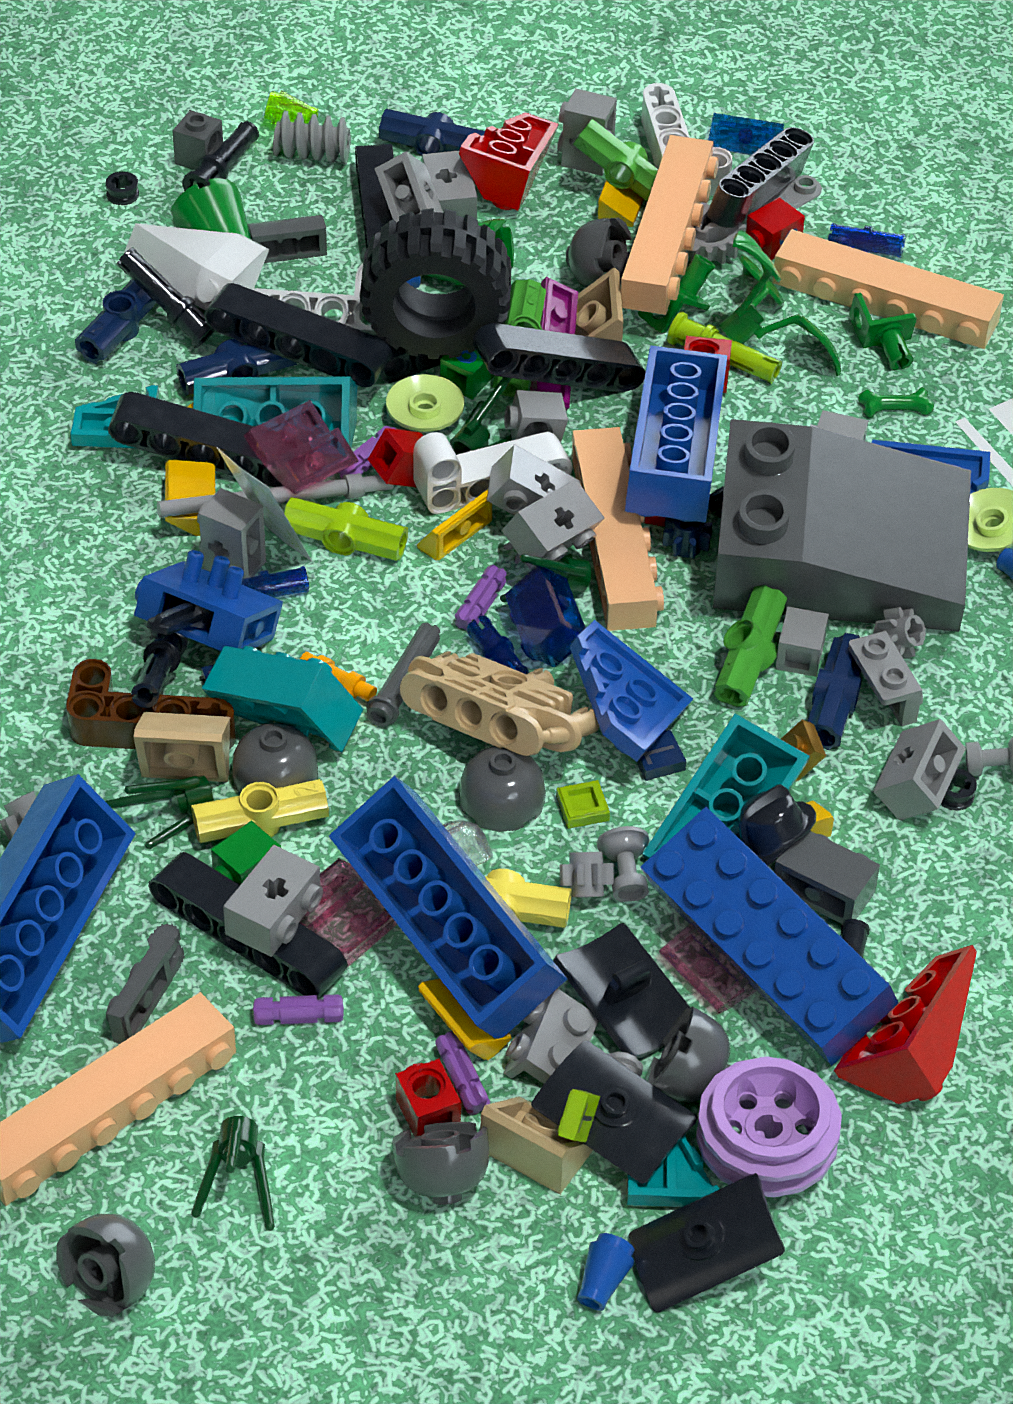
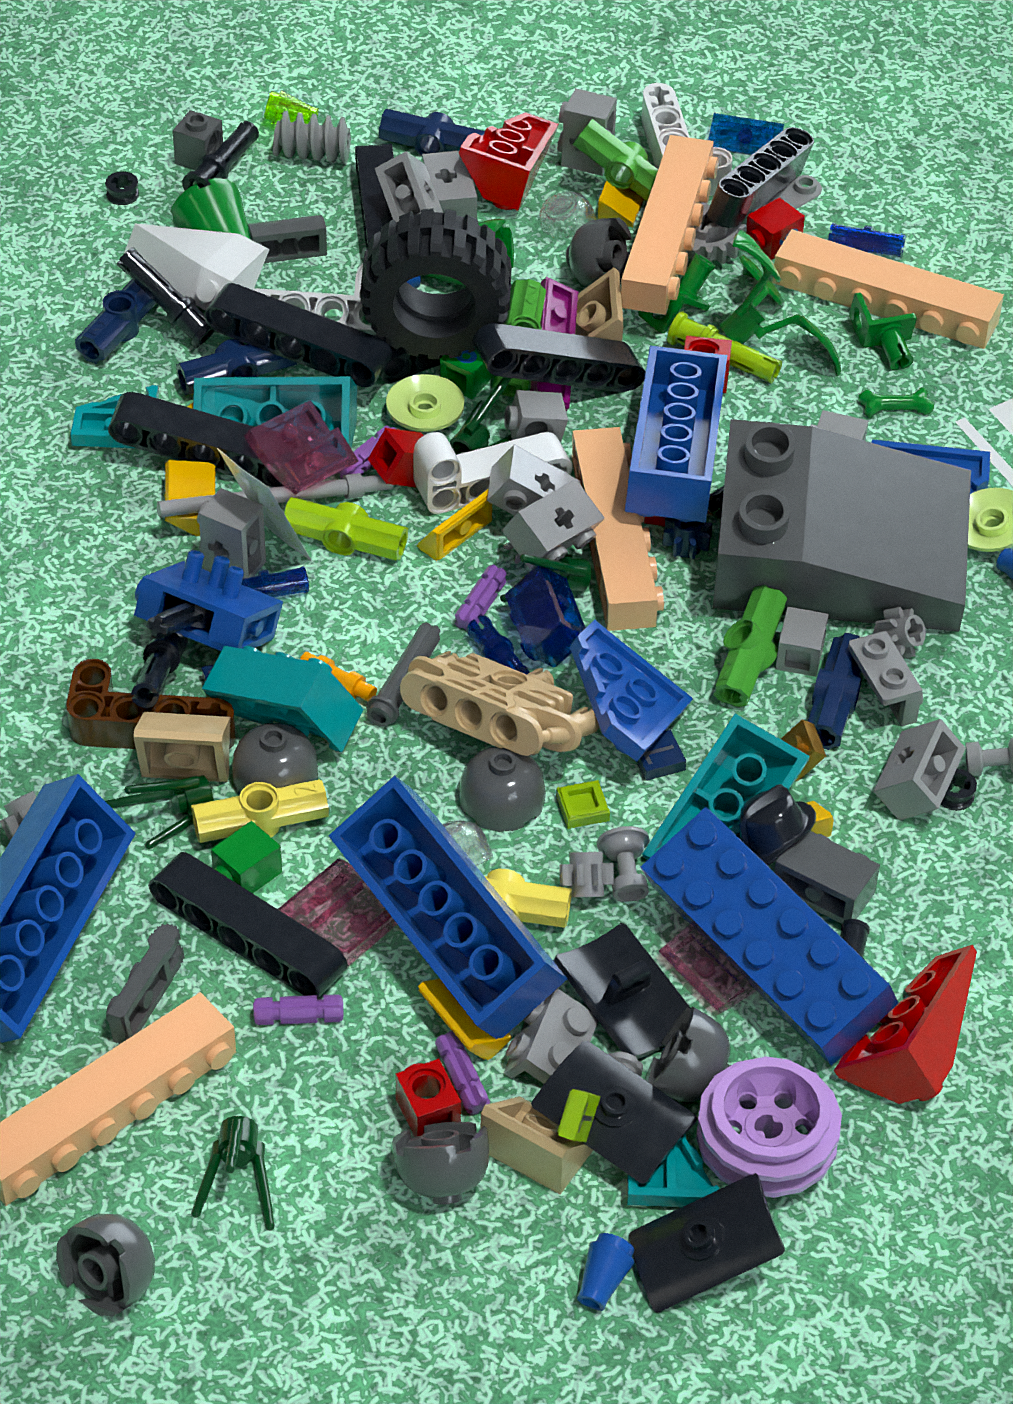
light grey brick [223,845,323,957] -> none
none -> clear hair [538,192,596,243]

